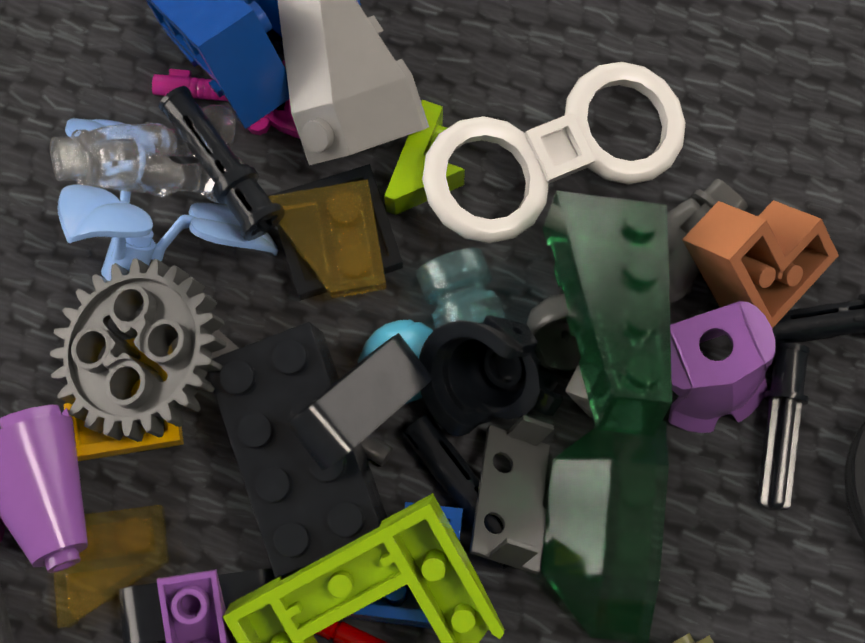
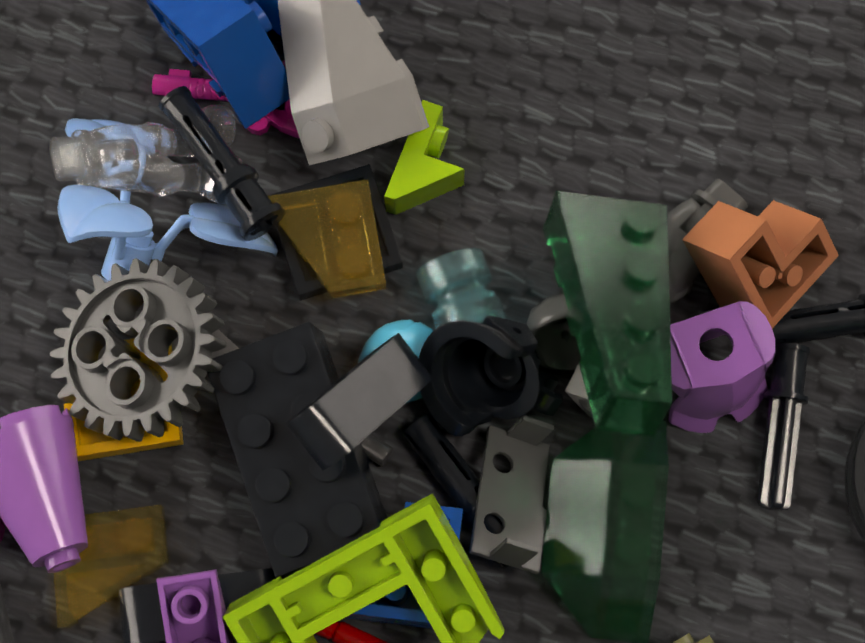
white bar [422,61,686,243] -> none

